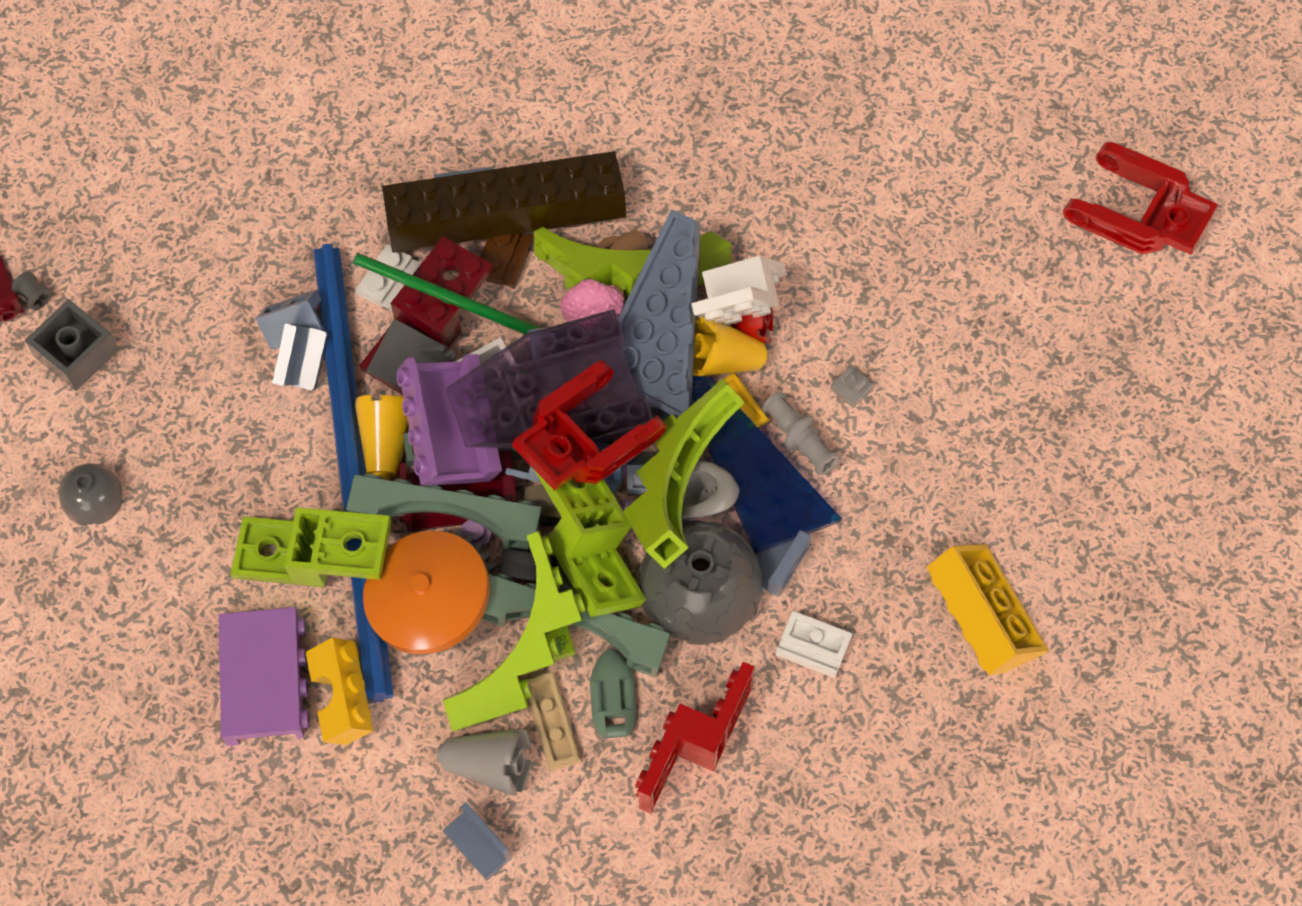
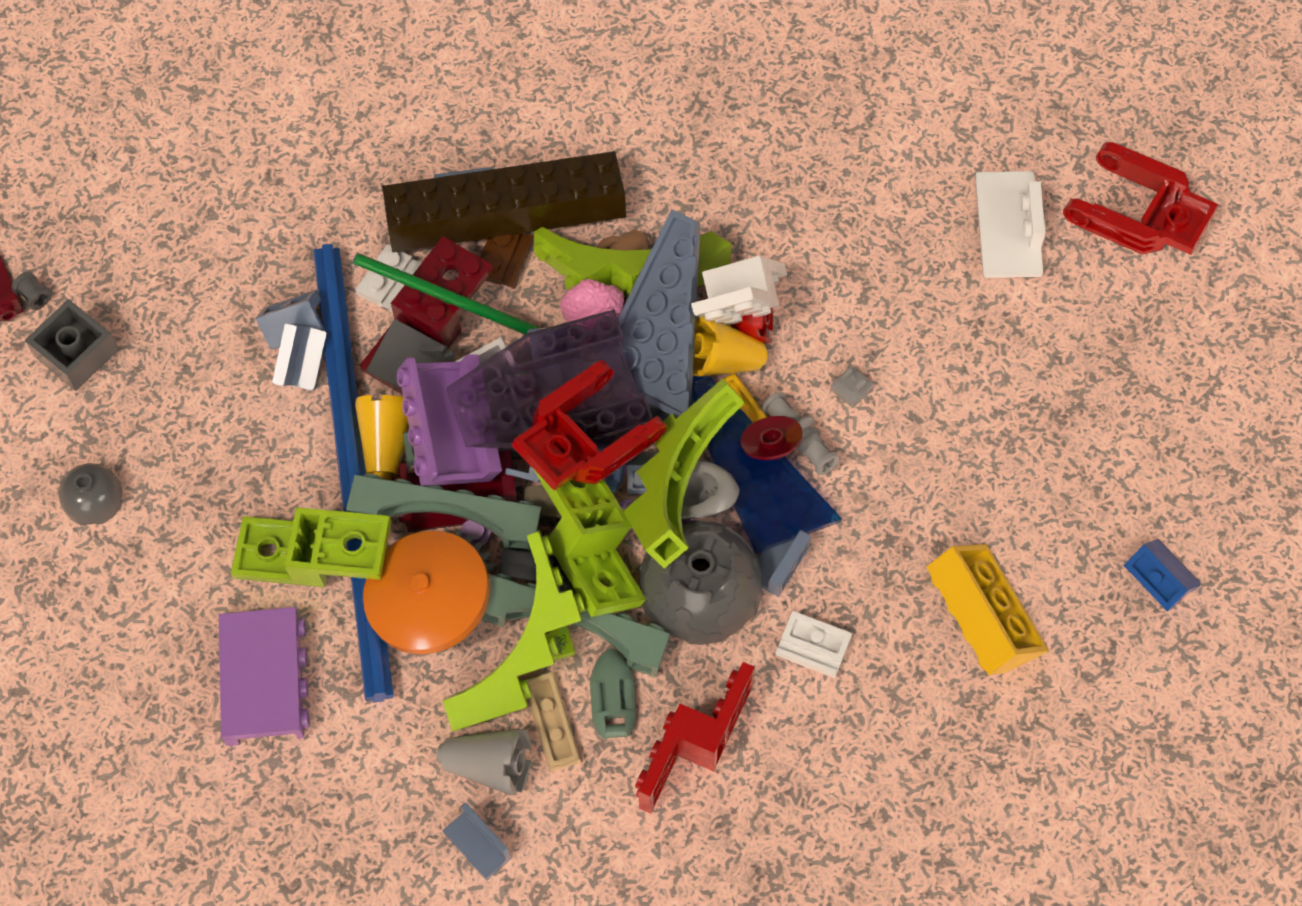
yellow arch [306,637,374,745] -> none
none -> dark red dish [741,416,803,460]
none -> white bracket [975,171,1045,278]
none -> blue panel [1123,539,1201,612]

